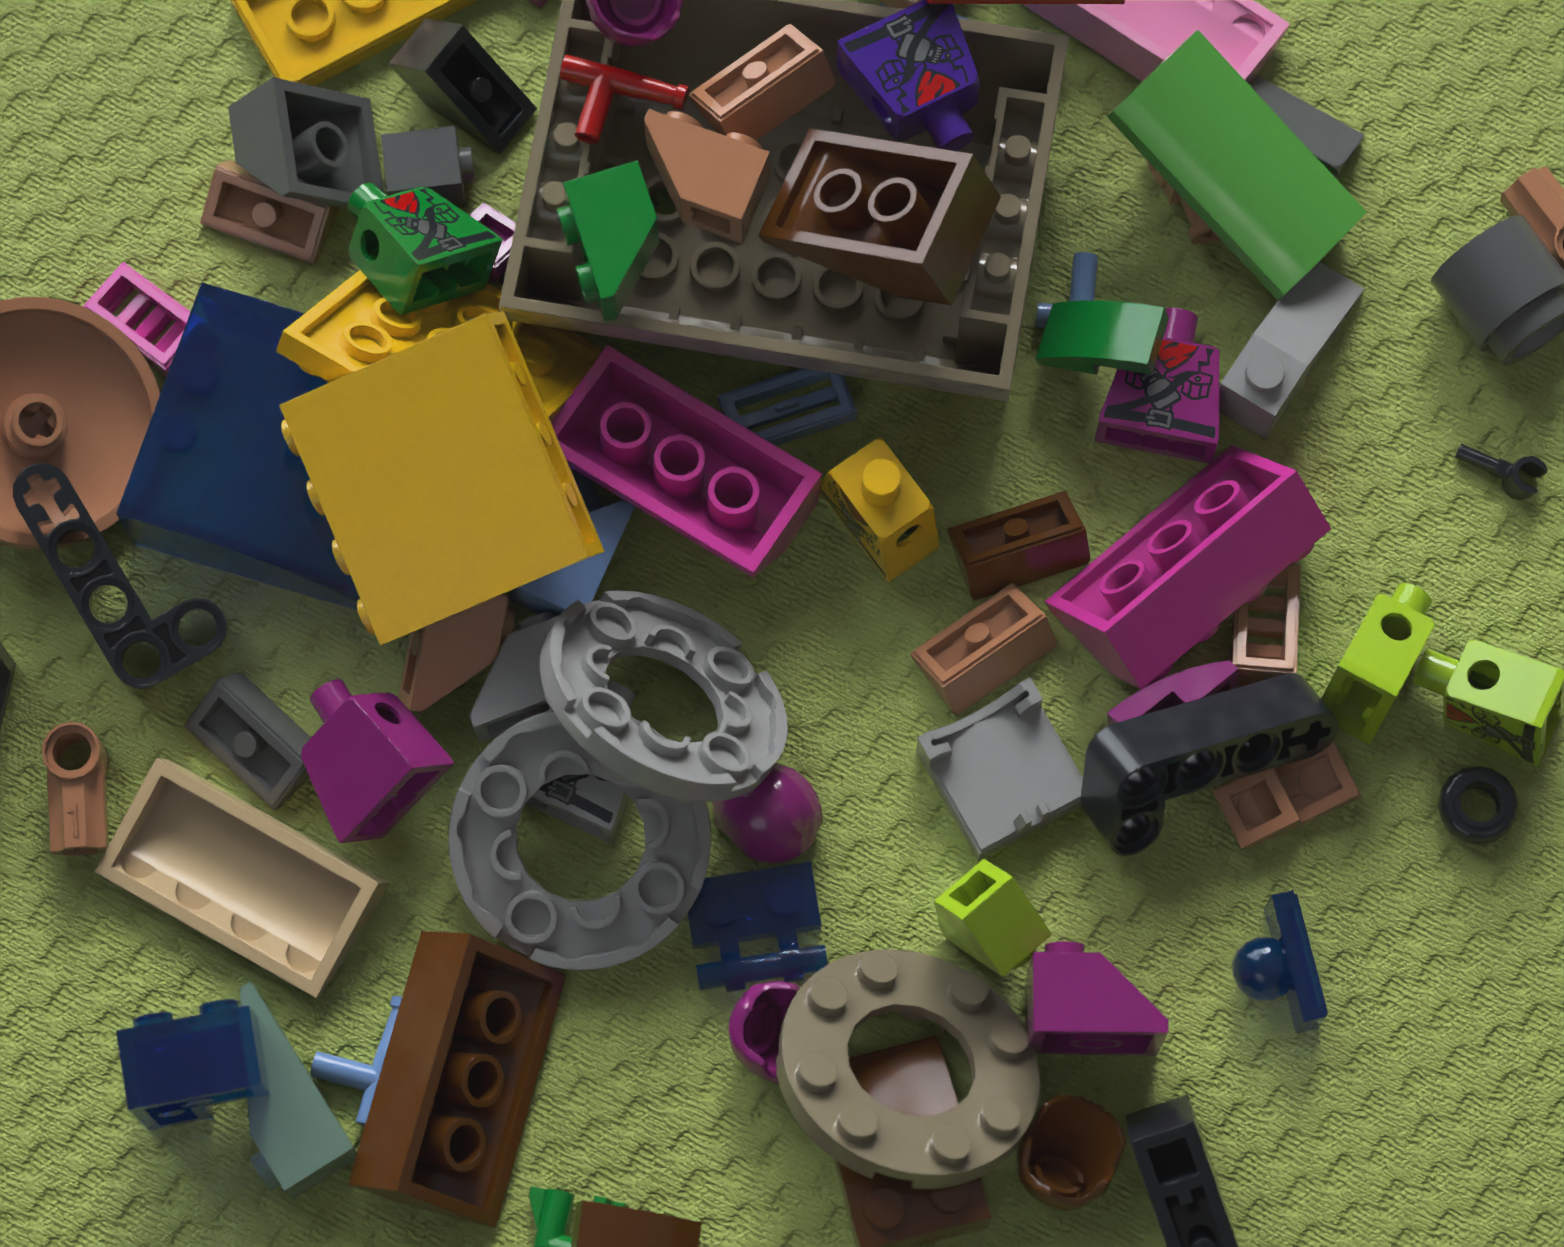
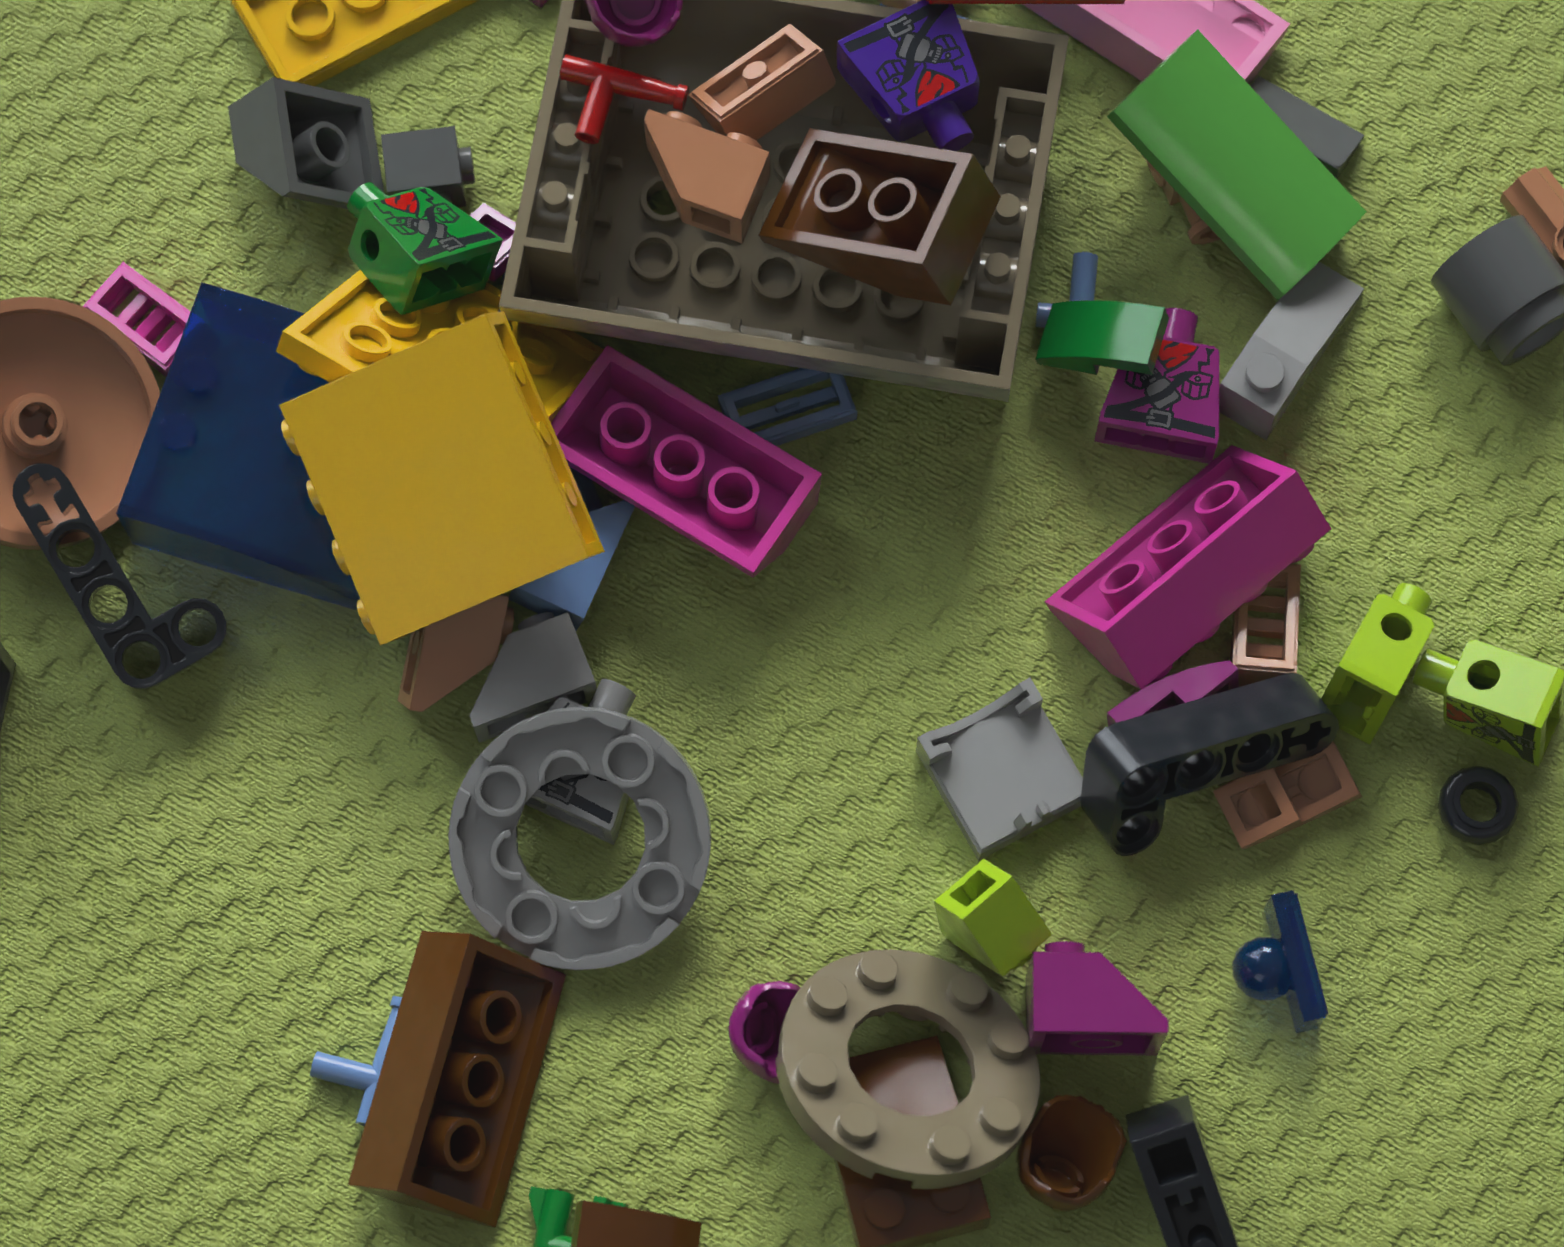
nougat piece [41,722,109,857] -> none
tan slope [94,758,390,998] -> none
clear blue brick [116,999,270,1130] -> none
dark grey slope [184,673,311,810] -> none
nougat slope [200,161,339,264] -> none
sand green slope [240,982,357,1200] -> none
magenta torso [301,679,454,844] -> none
black slope [388,18,538,154] -> none
light grey plate [540,590,788,804] -> none
green slope [556,160,659,322] -> none
clear blue plate [688,861,828,993] -> none
magenta hair [712,763,823,863] -> none
yellow torso [819,437,940,583] -> none
nougat slope [910,583,1057,715] -> none
reddish brown slope [947,491,1091,600] -> none
black hand [1455,443,1547,500] -> none

